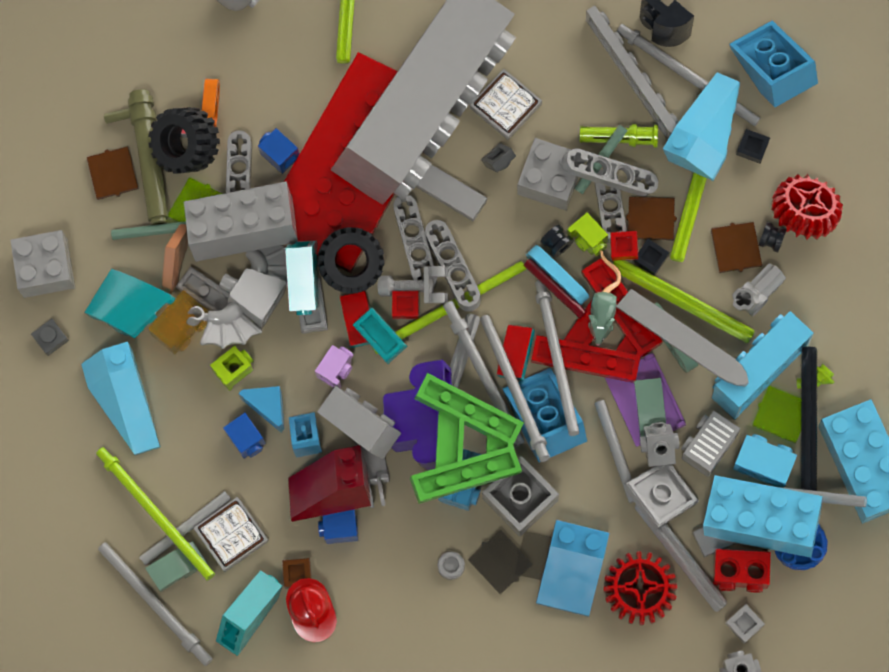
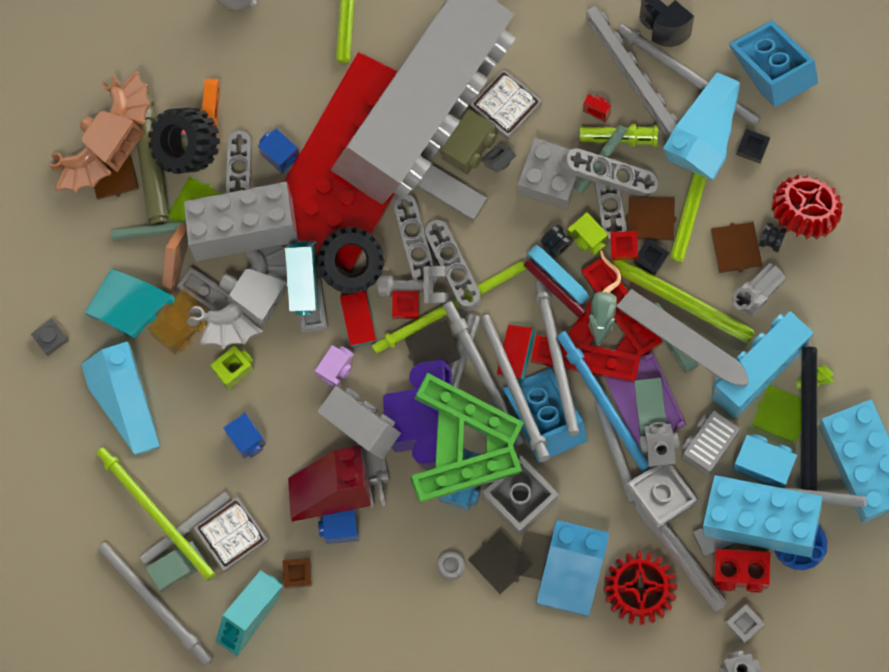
light grey brick [10,230,75,298] -> none
dark azure slope [239,386,285,433] -> none
red piece [286,578,337,642] -> none
dark azure slope [289,412,322,458] -> none
teal tile [353,308,408,364] -> none
none -> nougat torso [49,71,151,193]
none -> clear smoke piece [405,320,461,366]
none -> olive brick [440,109,497,175]
none -> dark azure bar [557,331,650,472]
none -> red plate [583,94,611,123]

